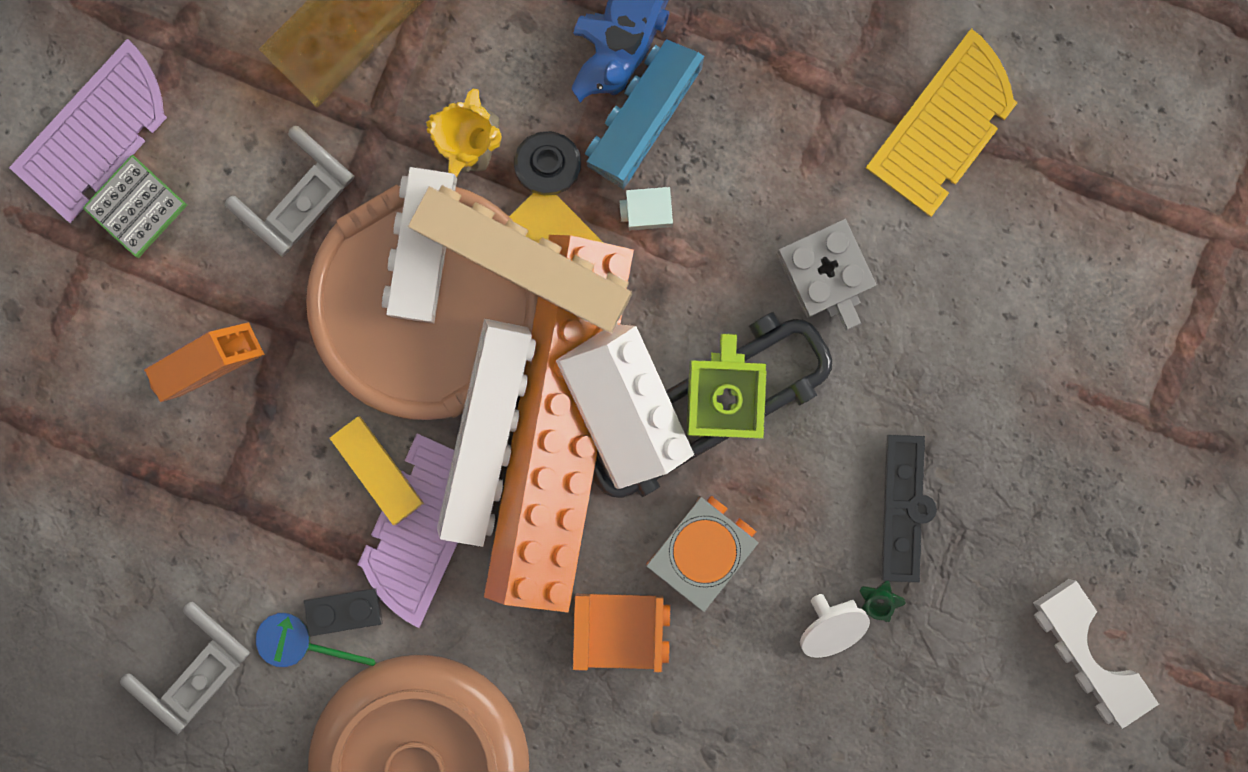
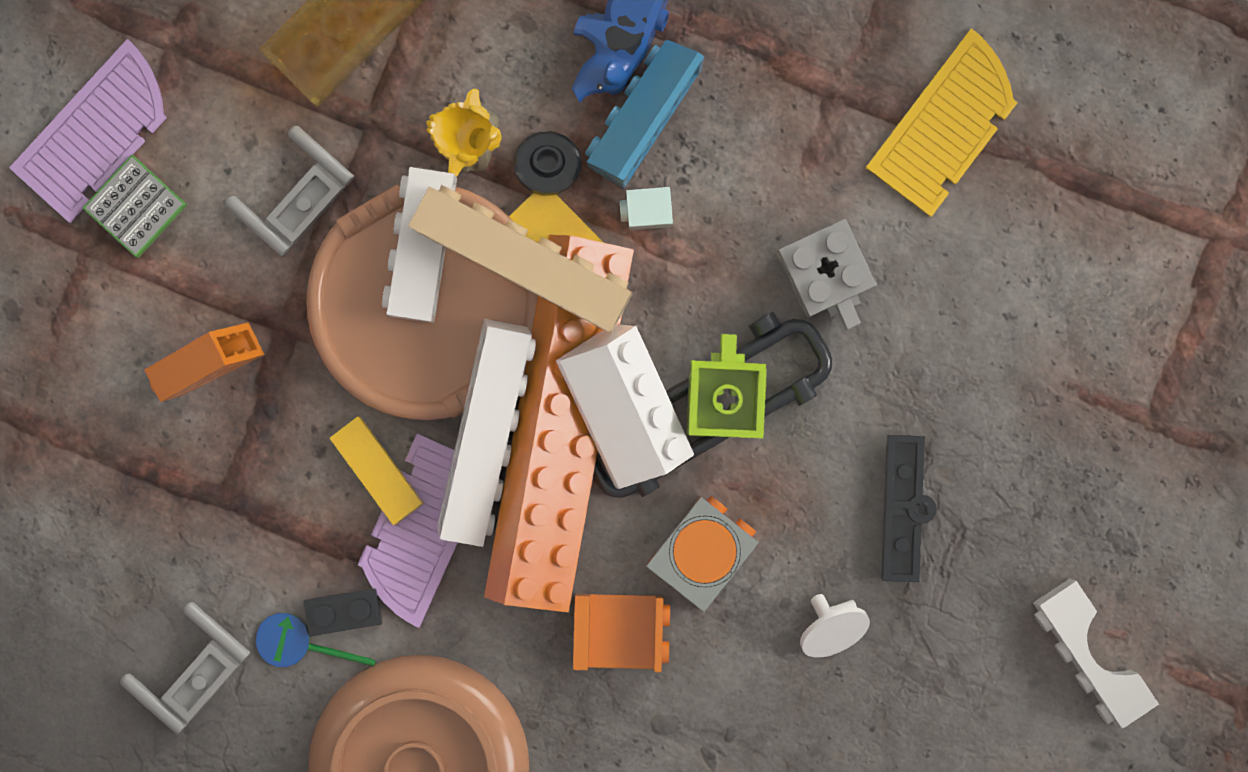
dark green plate [860,581,906,622] -> none

